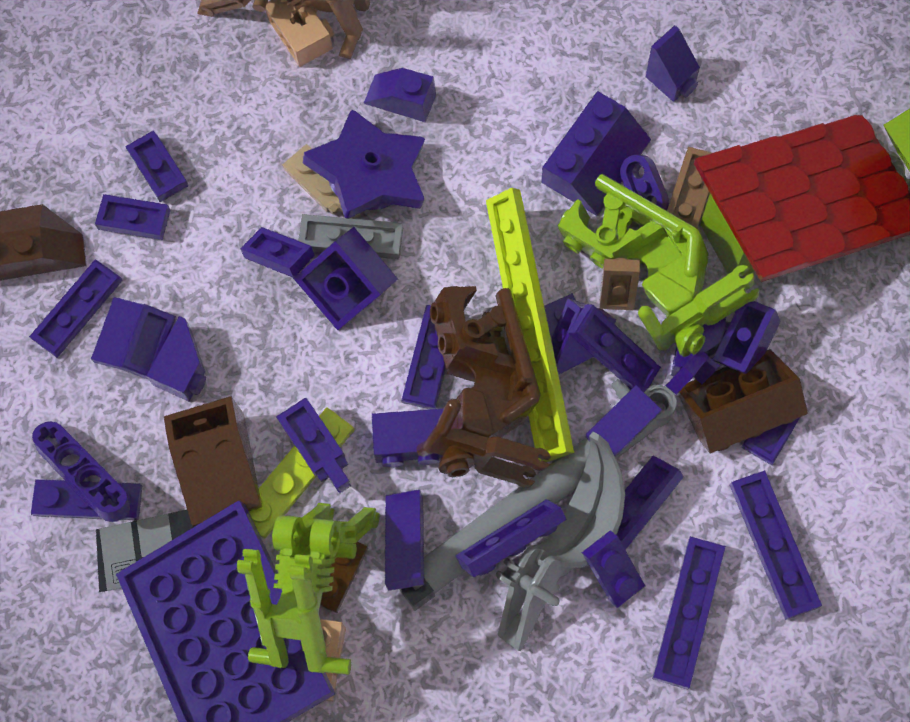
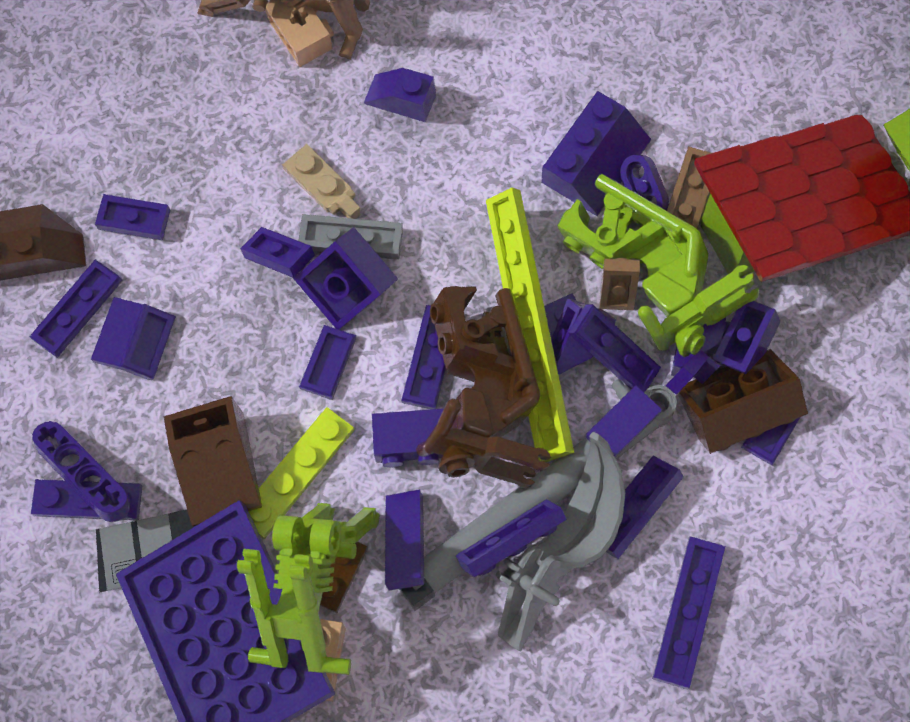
dark purple plate [125,130,189,202] -> none
dark purple slope [146,316,206,402] -> none
dark purple hinge [276,398,351,494] -> none
dark purple plate [302,110,425,219] -> none
dark purple plate [581,530,645,608] -> none
dark purple slope [645,25,700,102] -> none
dark purple plate [729,470,822,620] -> none
none -> dark purple tile [299,325,357,400]

